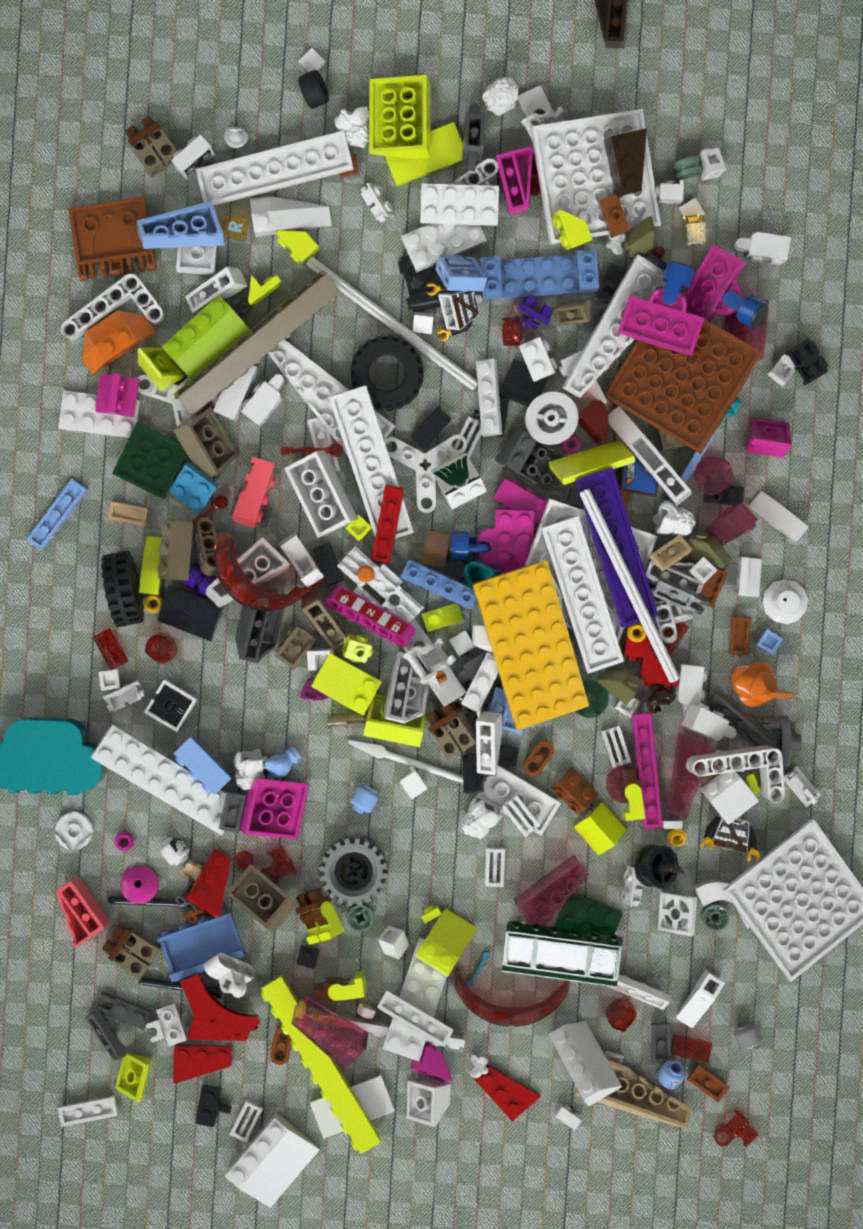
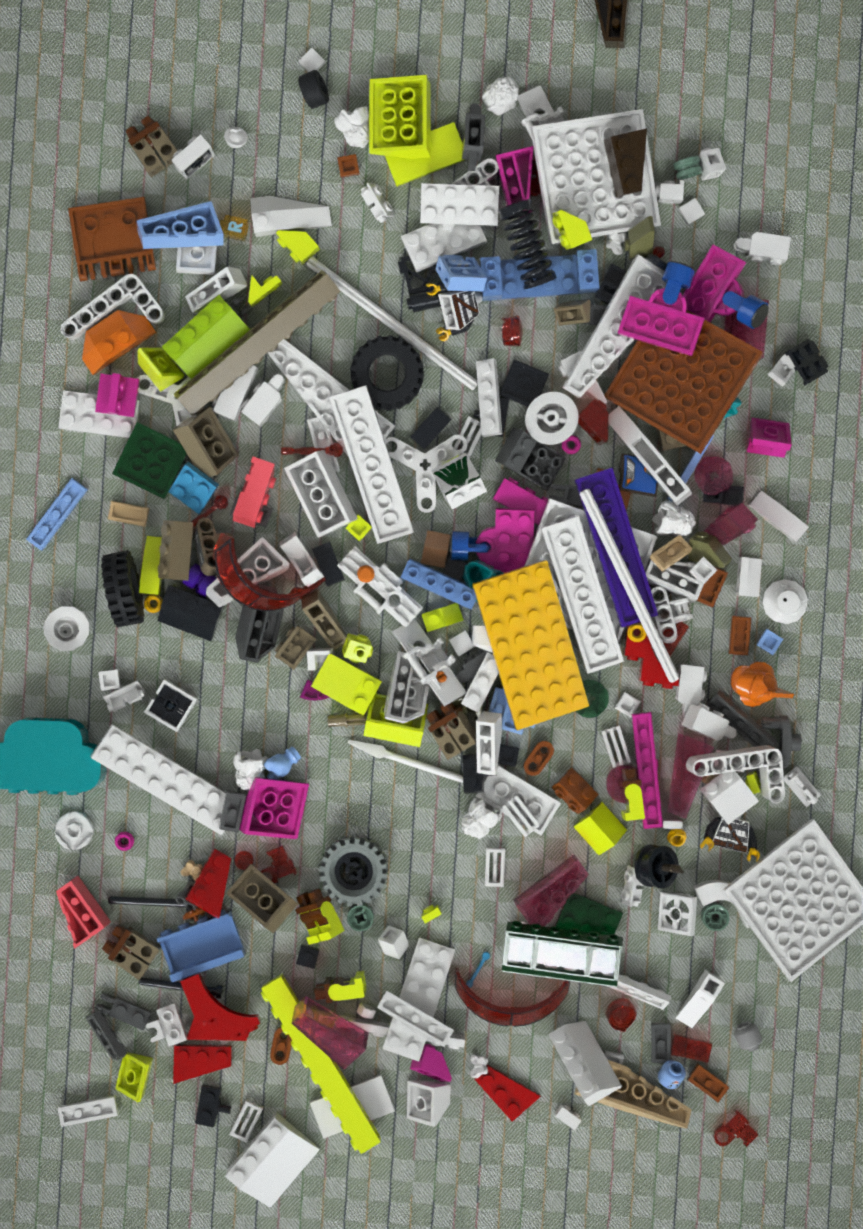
clear red plate [92,628,129,671] -> none
dark pink dish [120,865,159,904] -> none
clear red hair [145,633,178,665] -> none
white head [161,837,189,866] -> none
light blue slope [174,736,234,795] -> none
white plate [196,130,354,206] -> none
white beam [204,953,256,998] -> none
beam [325,585,416,648] -> none
light blue head [350,785,379,814] -> none
red tile [371,484,405,564] -> none
white panel [400,765,428,799] -> none
white tile [413,312,434,334] -> none
neon yellow slope [415,908,478,978] -> none
dark purple hips [518,295,553,330] -> none
white bracket [519,337,558,382] -> none
neon yellow tile [549,440,635,485] -> none
olive slope [597,668,645,705] -> none
dark orange plate [598,194,630,238] -> none
dark brown hair [647,687,676,714] -> none
dark grey hinge [652,577,709,615] -> none
clear yellow brick [683,214,706,247] -> none
none -> white hat [44,606,90,651]
none -> black piece [497,198,557,289]

